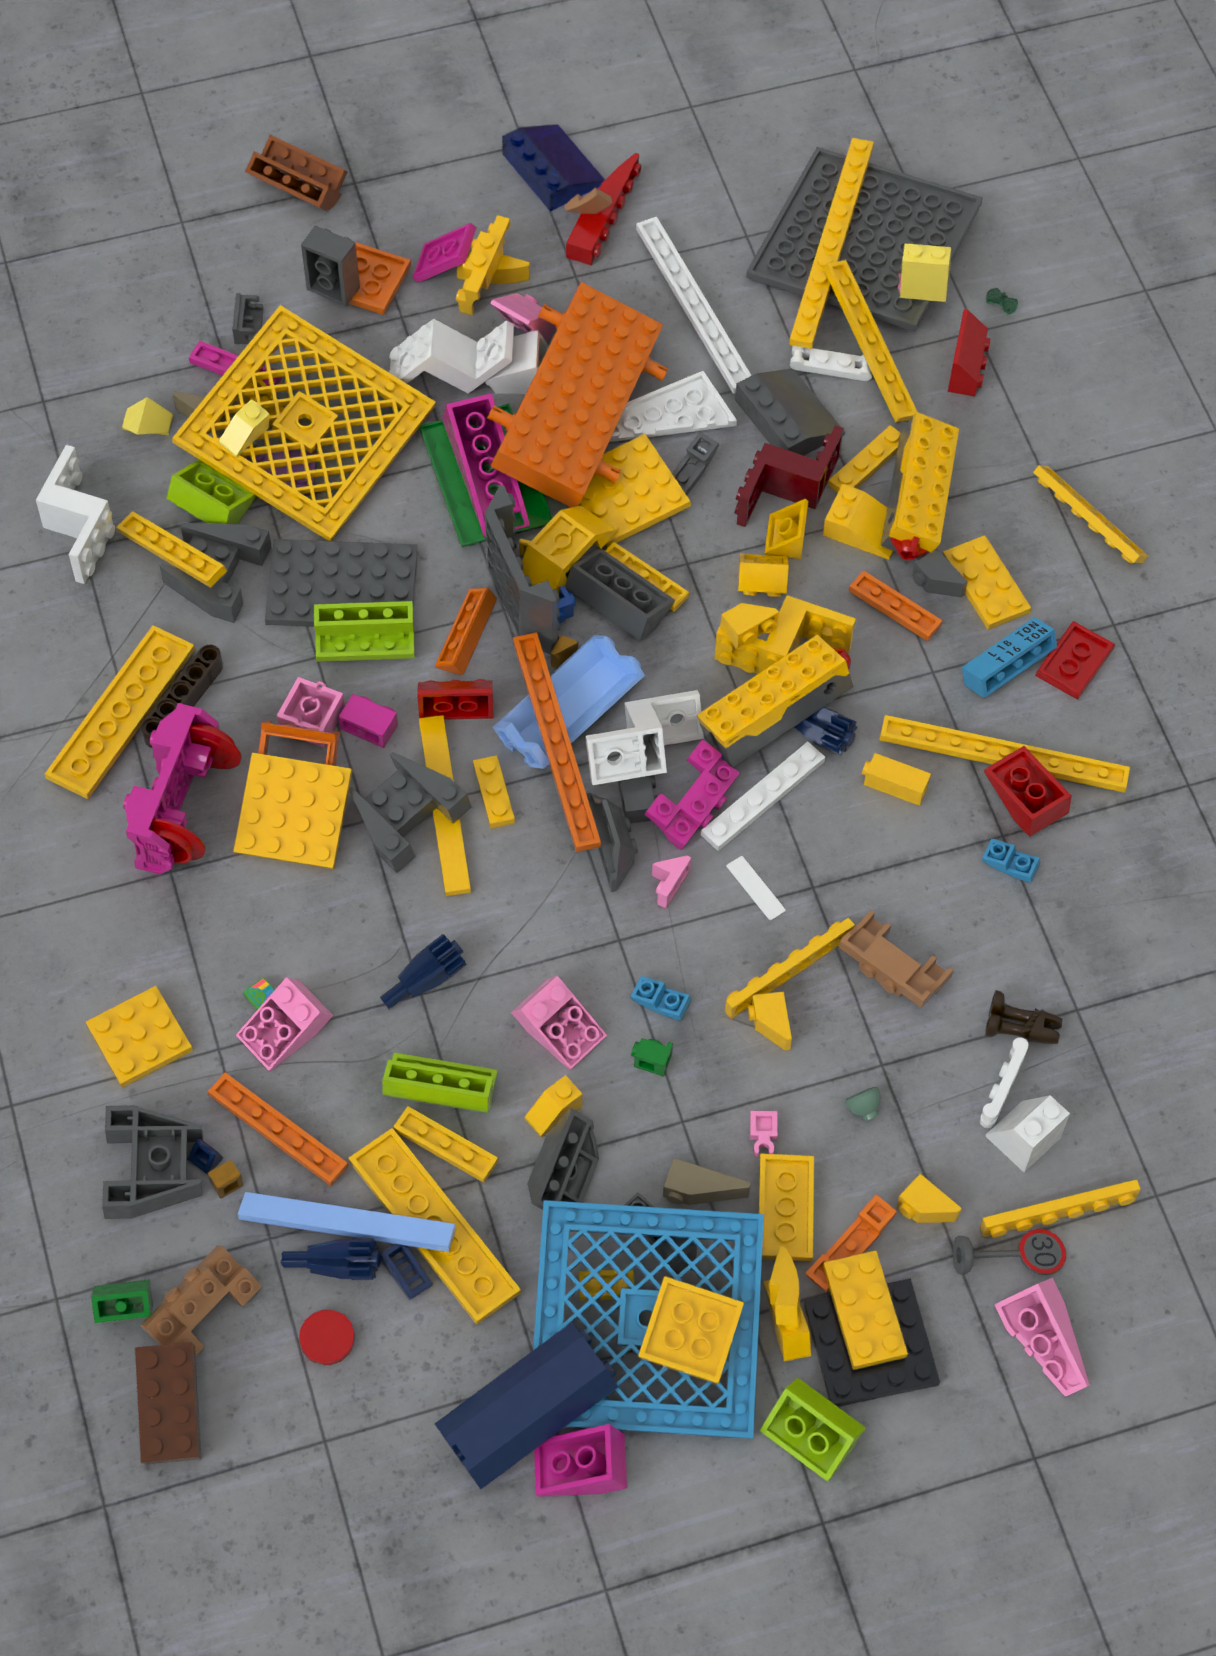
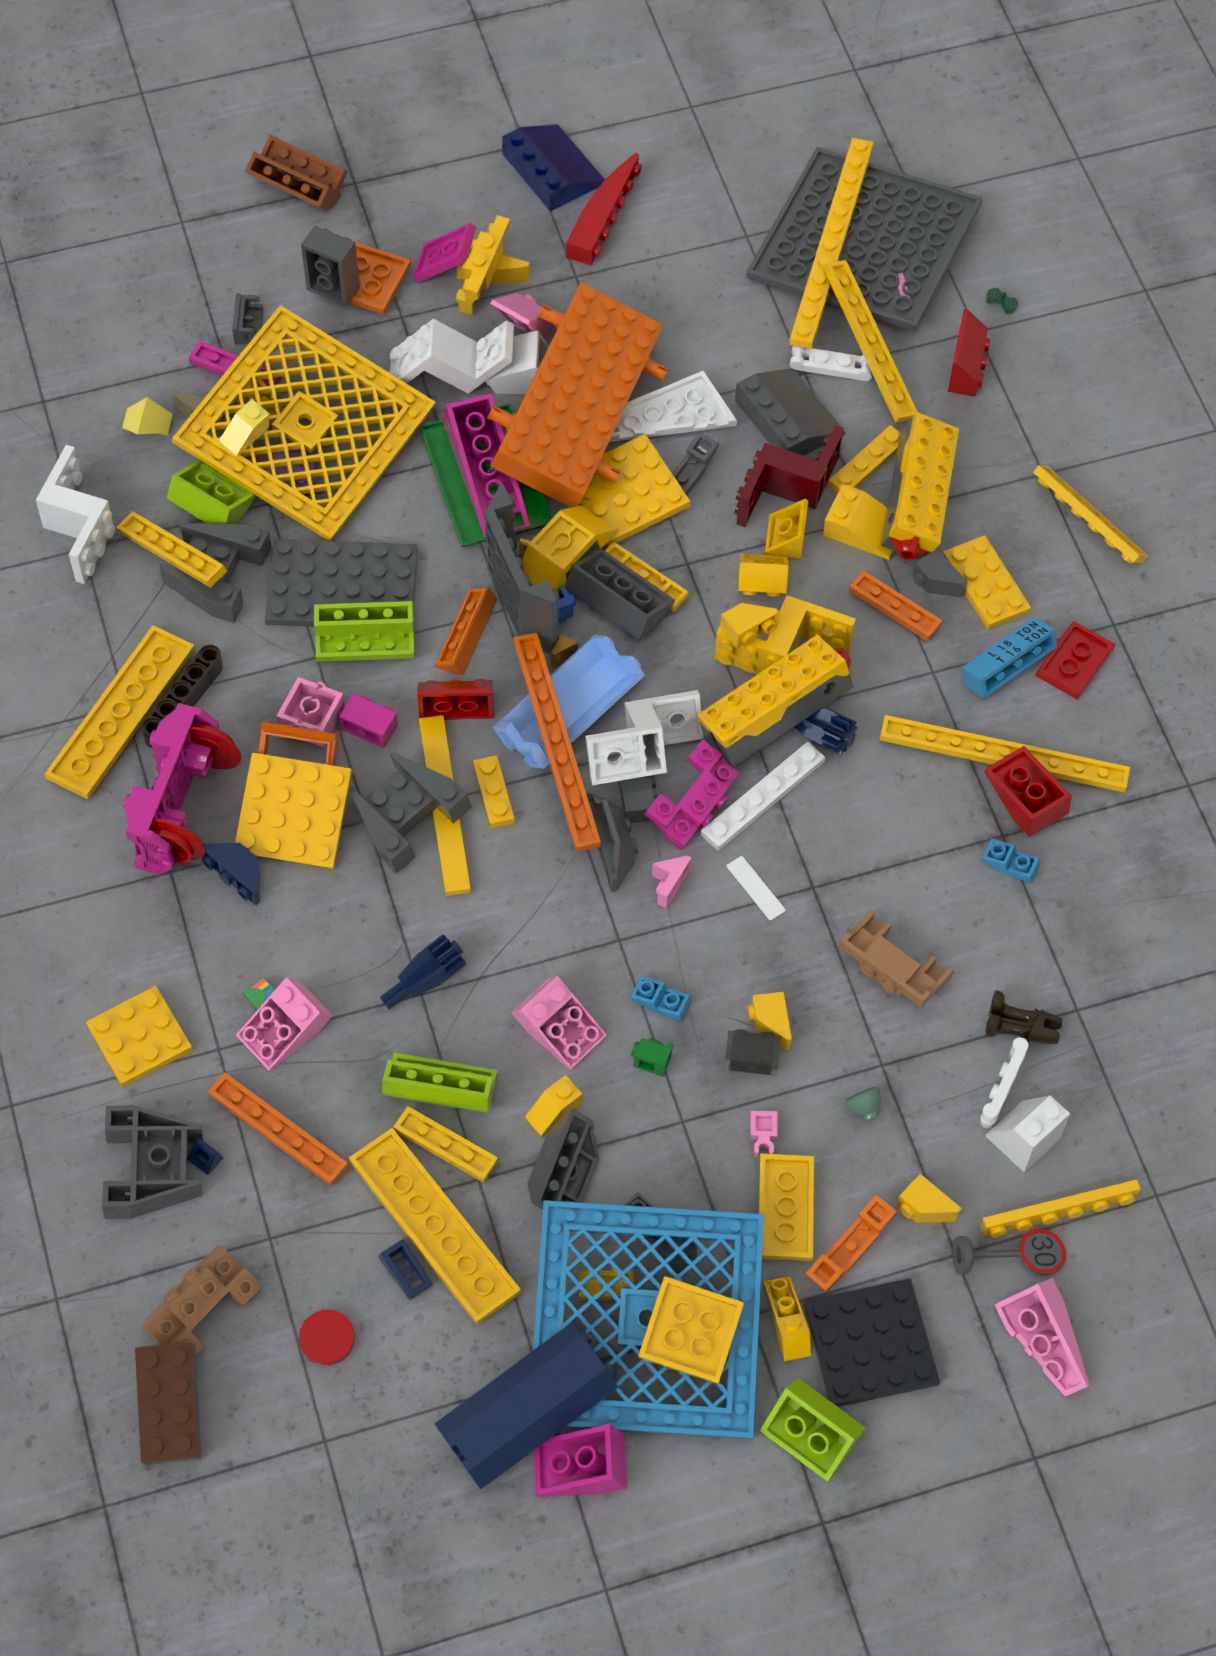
green brick [91,1279,153,1323] -> none
pearl gold slope [208,1160,244,1198] -> none
light blue tile [238,1192,456,1252] -> none
dark blue piece [281,1238,381,1280] -> none
medium nougat slope [564,188,612,214] -> none
white plate [636,216,751,394] -> none
dark tan slope [663,1158,751,1205] -> none
yellow plate [725,918,855,1019] -> none
yellow slope [769,1246,800,1327] -> none
yellow plate [823,1250,908,1370] -> none
yellow brick [862,753,931,806] -> none
light yellow slope [900,243,951,302] -> none
none -> dark blue slope [201,843,260,905]
none -> clear smoke brick [724,1029,781,1076]

